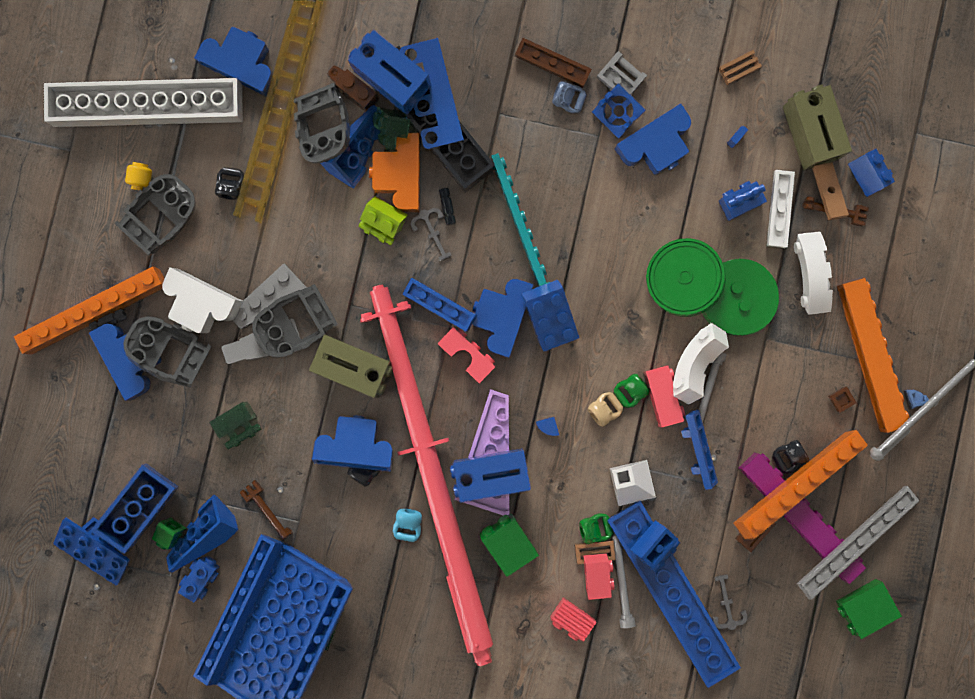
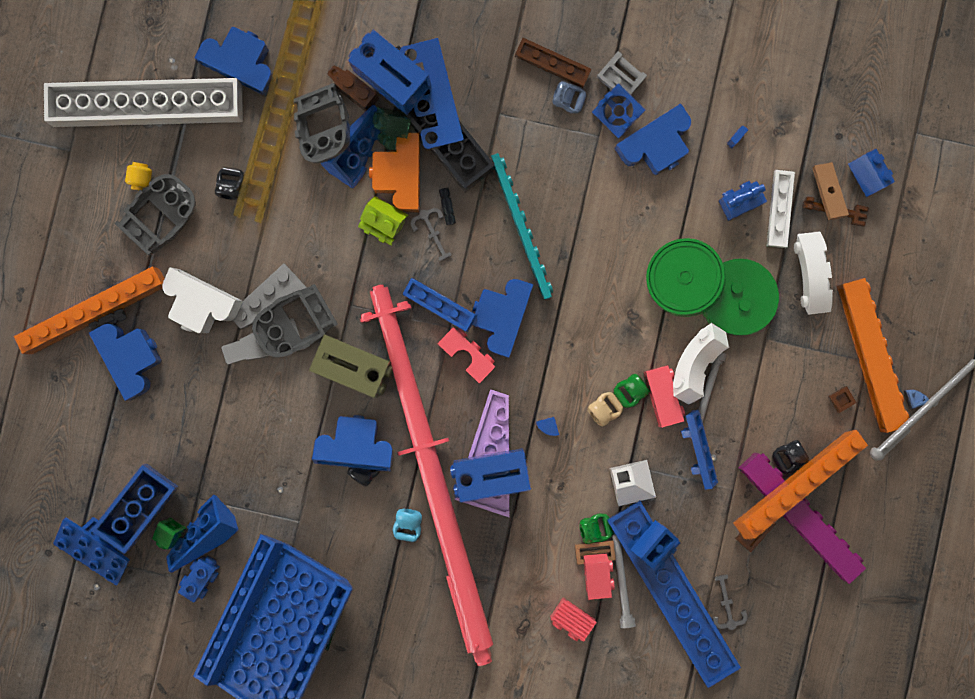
dark grey slope [123,317,211,388] -> none
clear green brick [209,402,262,450] -> none
reddish brown hinge [240,480,293,541] -> none
green brick [479,513,539,577] -> none
blue brick [522,280,579,352] -> none
medium nougat tile [718,50,762,85] -> none
olive brick [783,84,852,171] -> none
light grey tile [796,486,919,600] -> none
green brick [836,579,902,639] -> none

